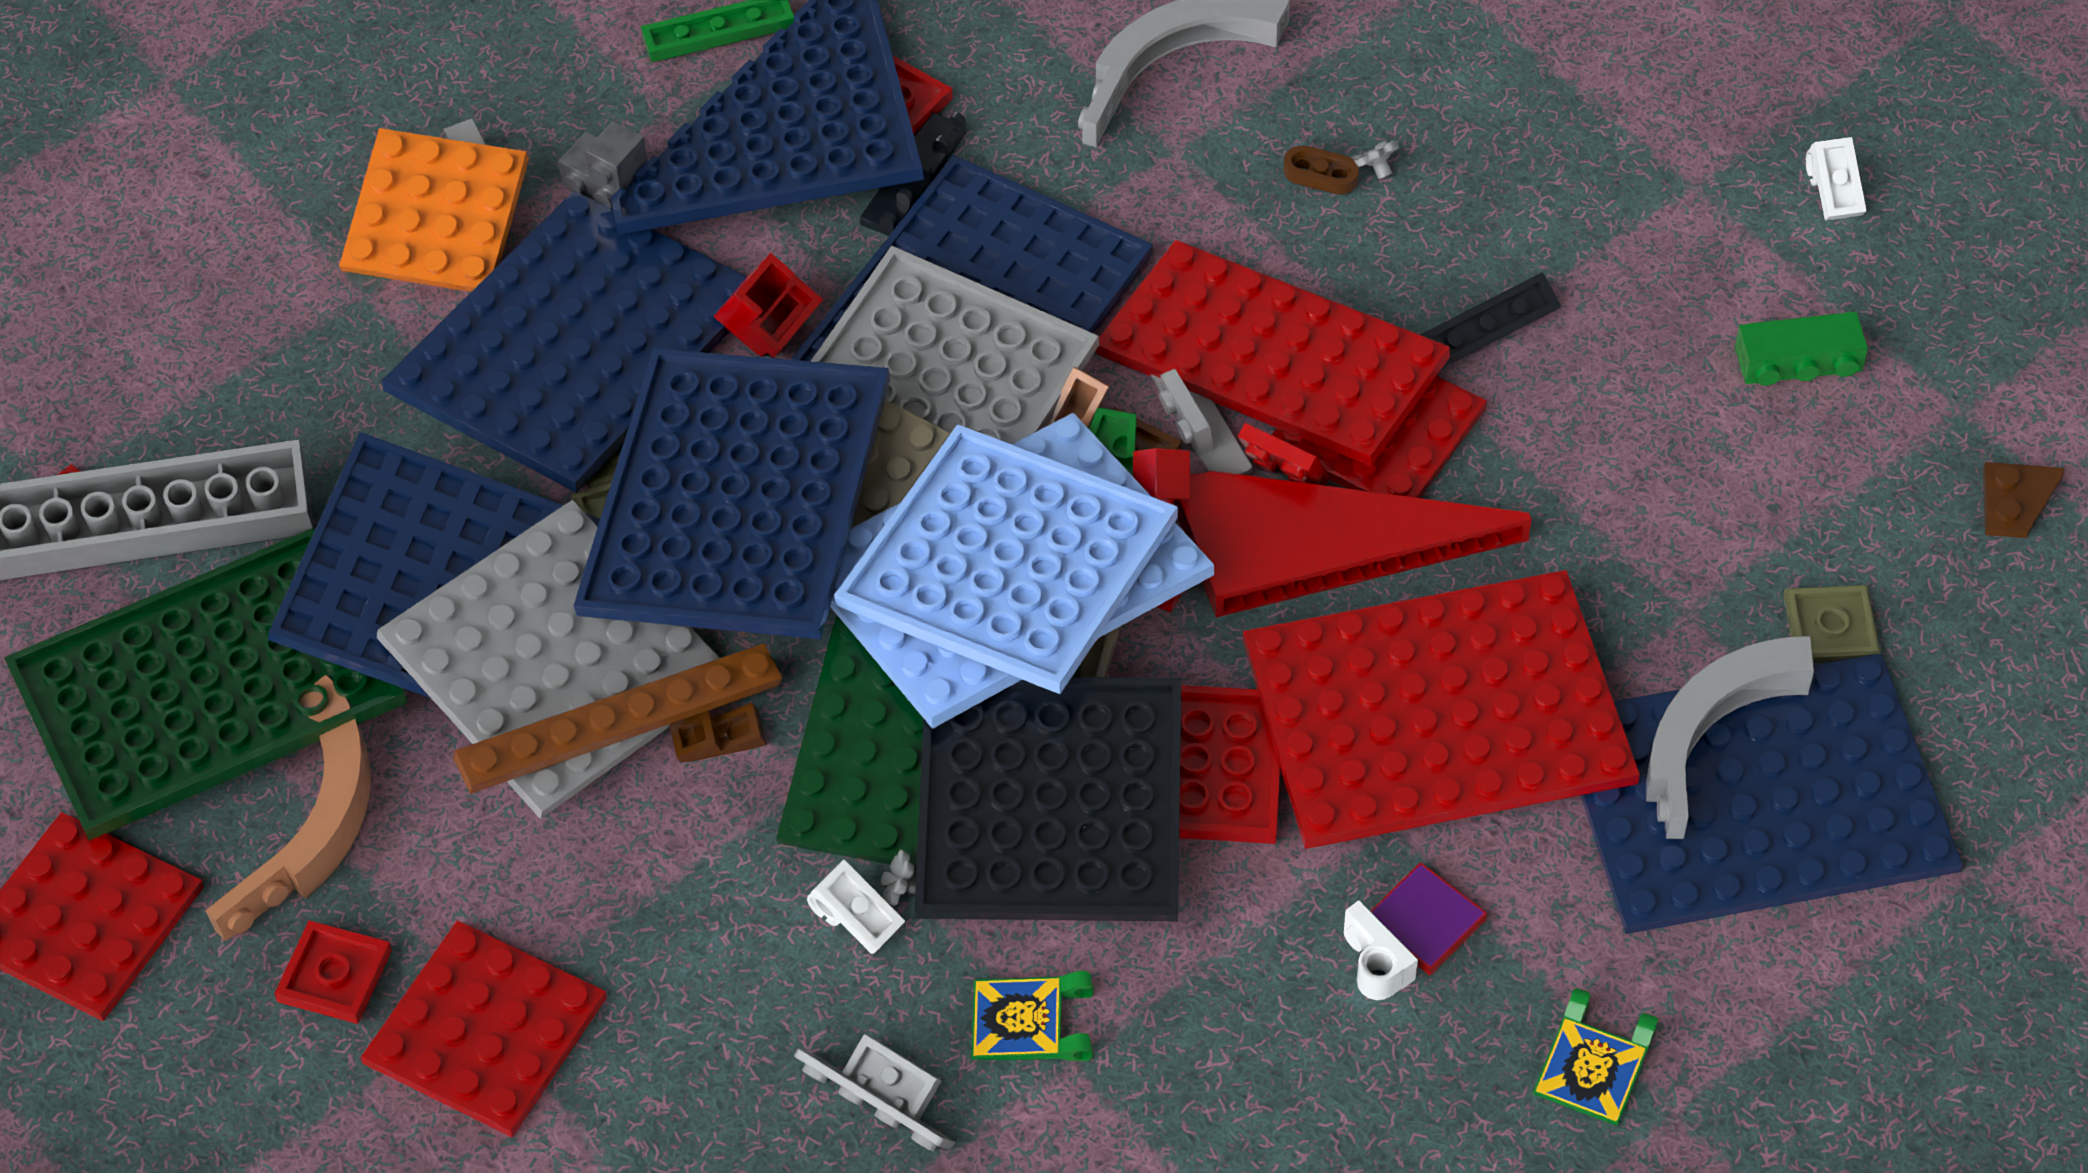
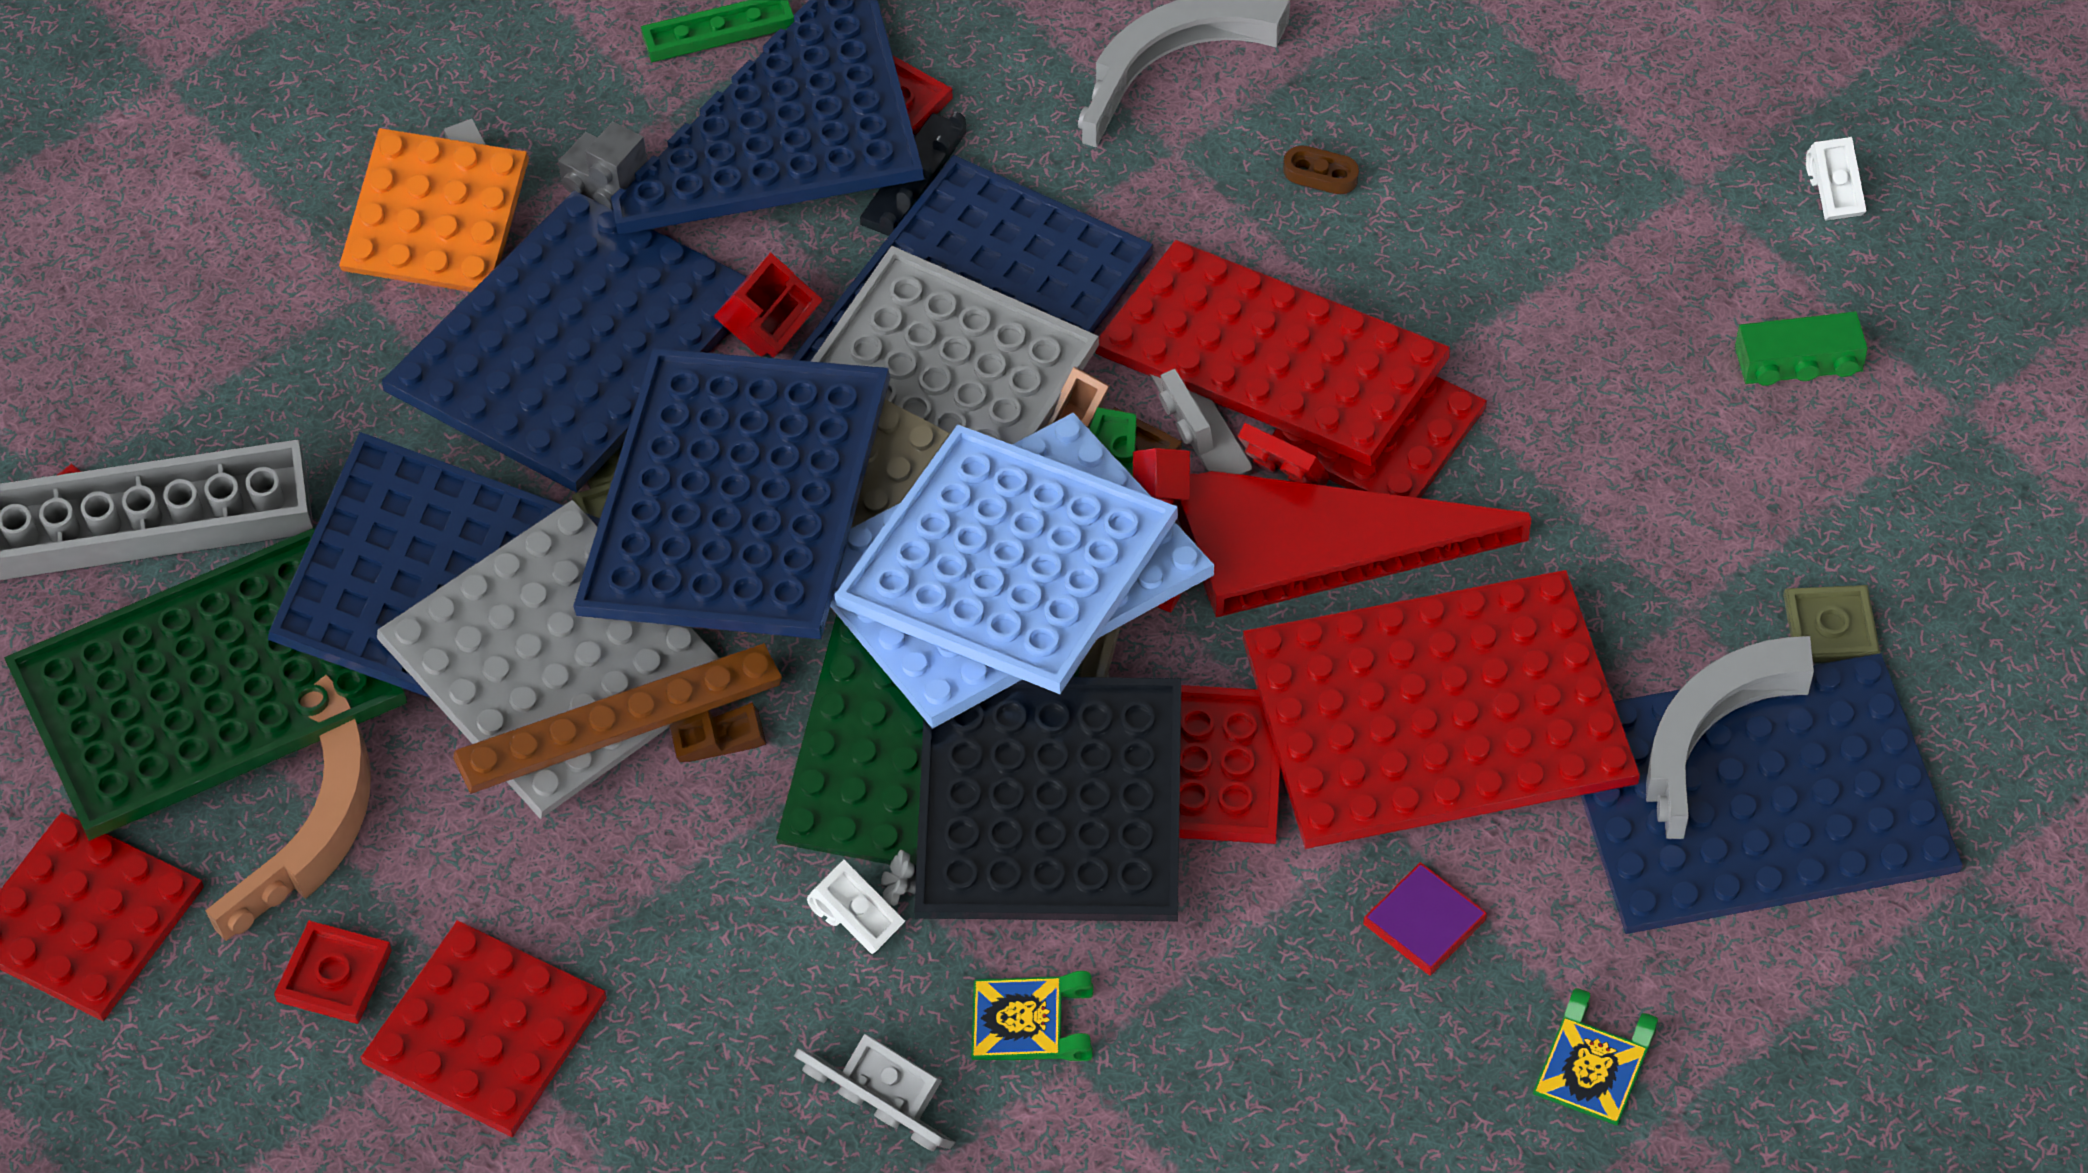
white plate [1344,901,1418,1000] -> none
light grey plant [1350,140,1399,179] -> none
black hinge [1420,272,1561,369] -> none
reddish brown wing [1983,462,2064,538] -> none

